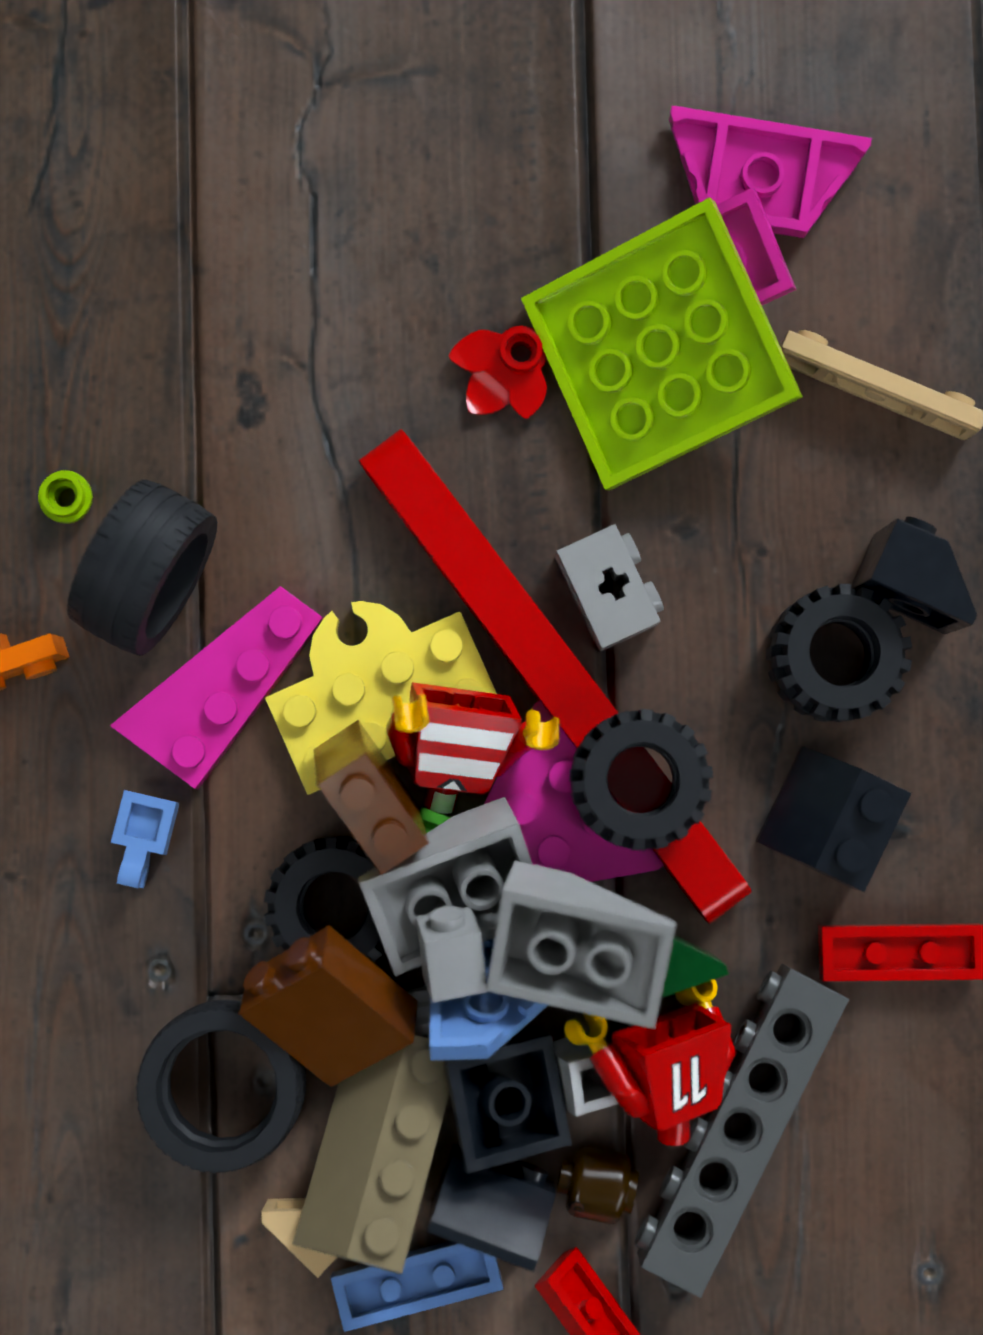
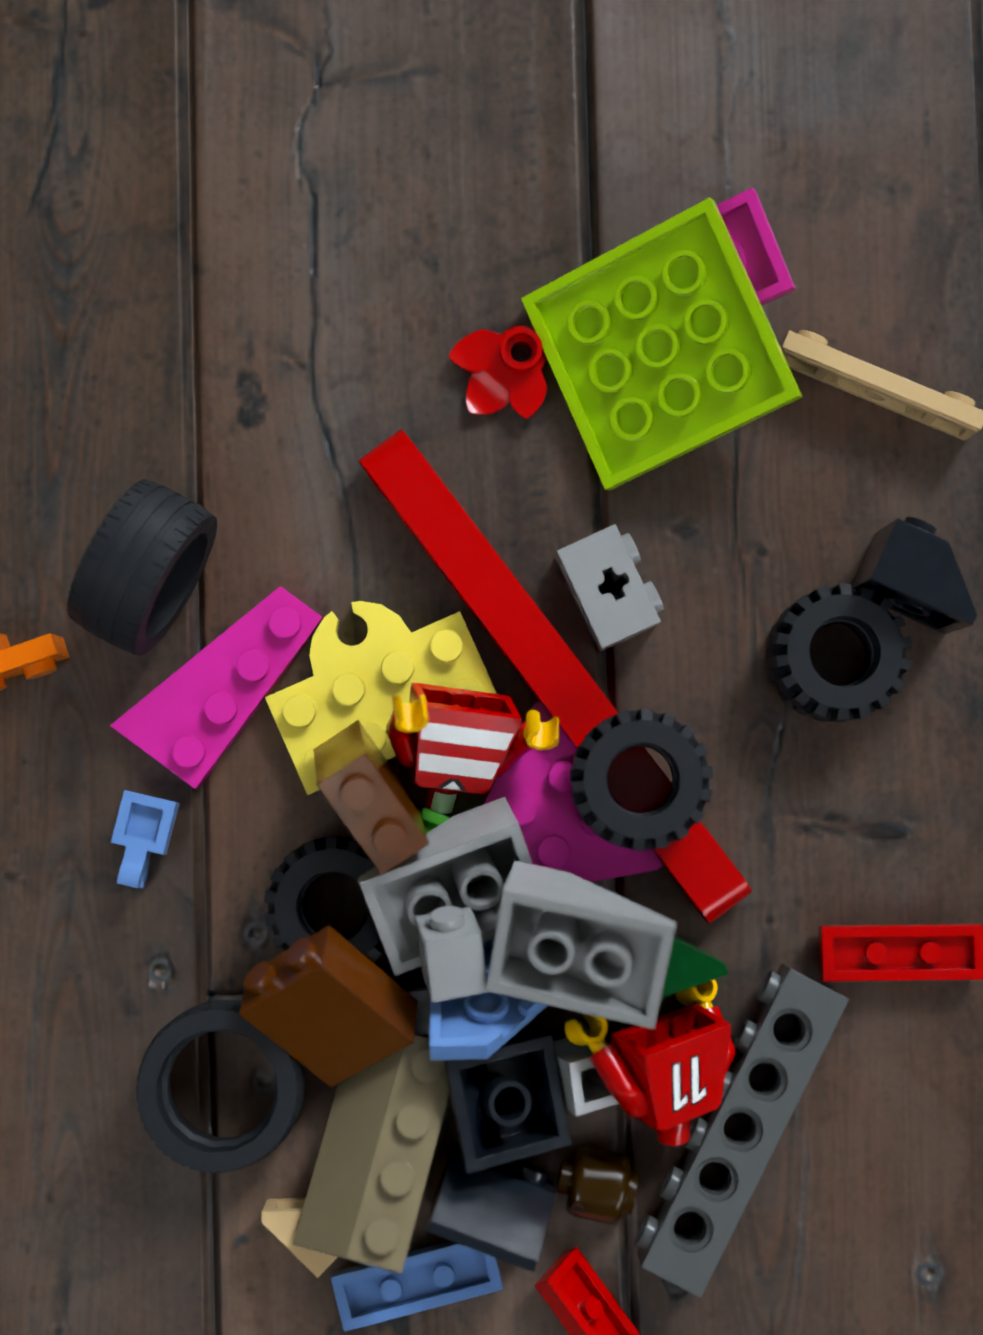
lime plate [38,470,93,524] -> none
dark pink wing [669,105,872,238] -> none
black slope [756,746,912,892] -> none

